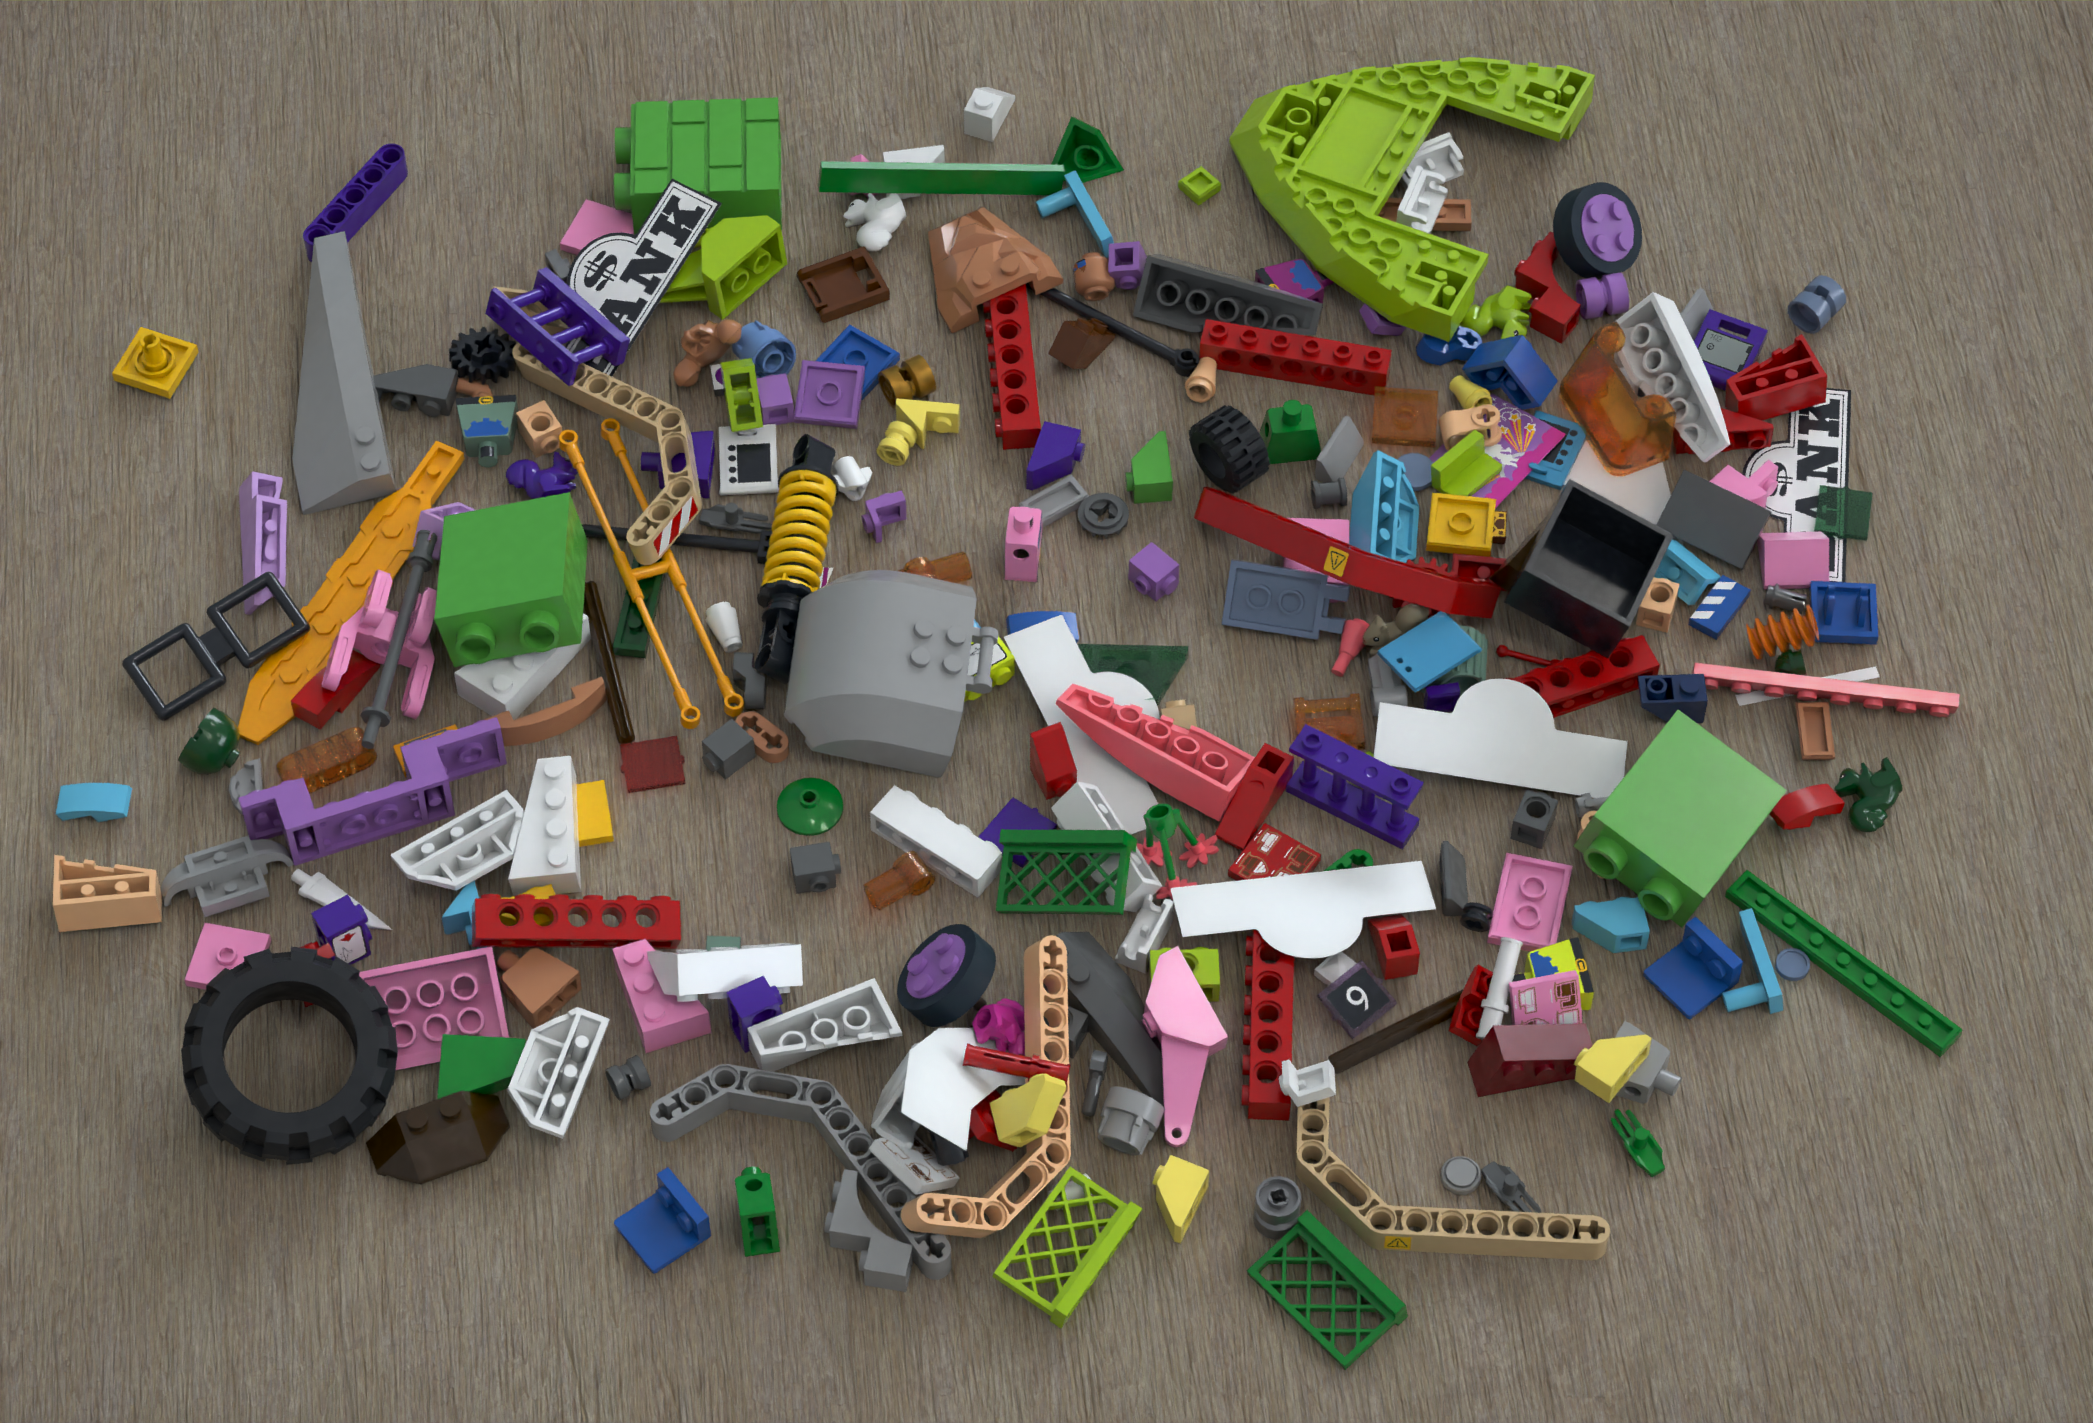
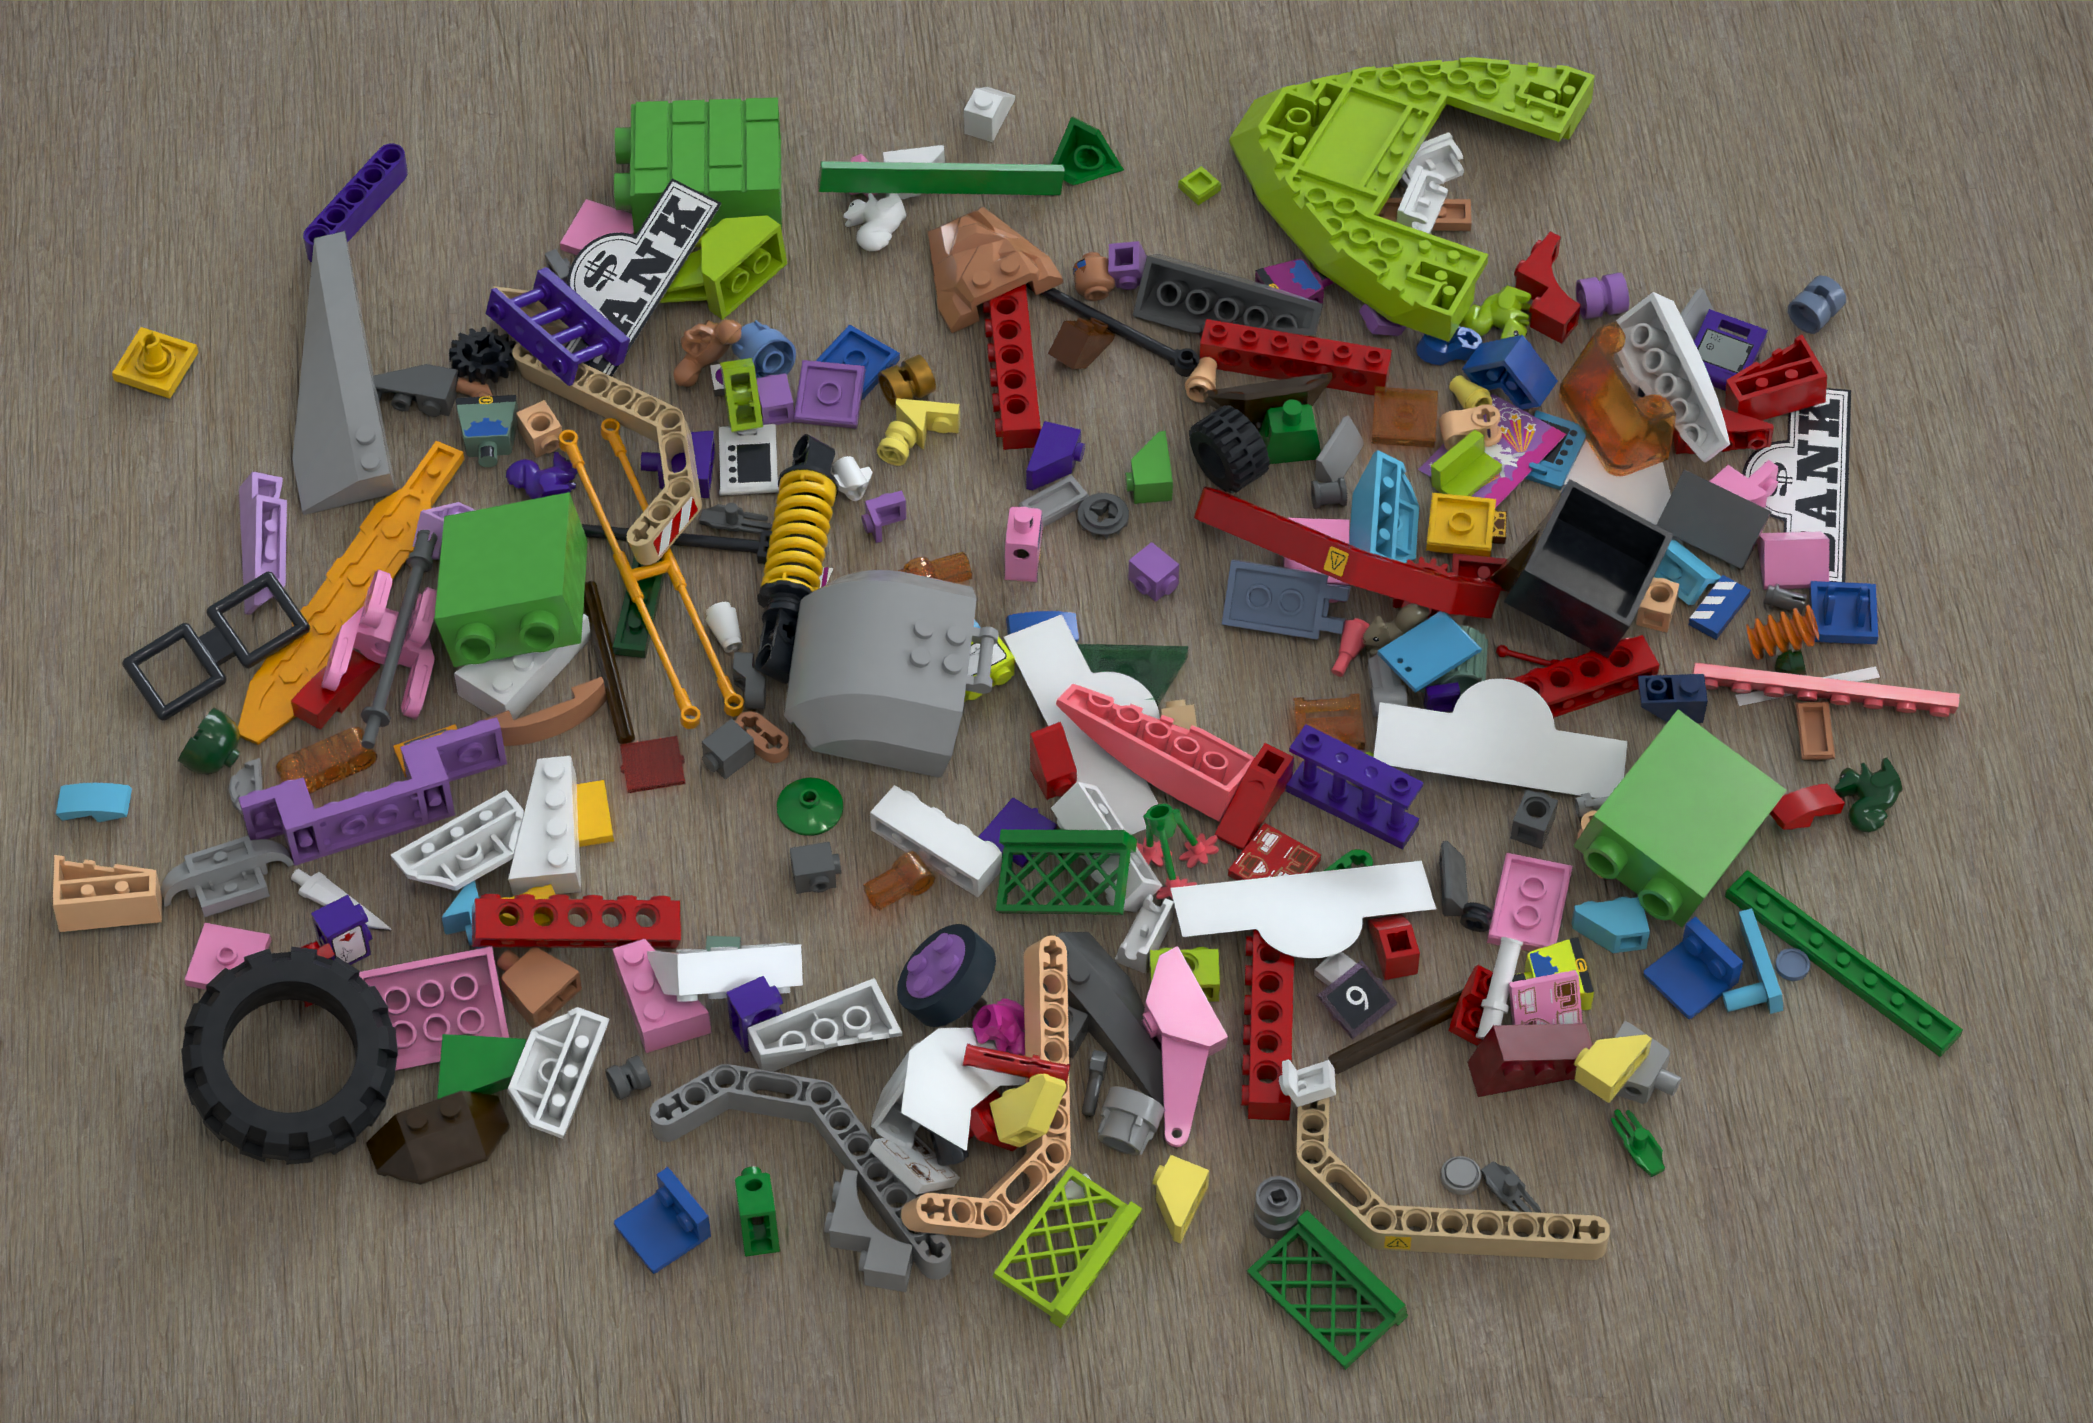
reddish brown container [797,246,890,323] -> none
medium azure piece [1035,171,1114,258] -> none
sand blue piece [1397,453,1433,491] -> none
wheel [1553,182,1642,279] -> none
clear green piece [1814,485,1873,541] -> none
none -> dark brown wedge [1203,372,1332,430]

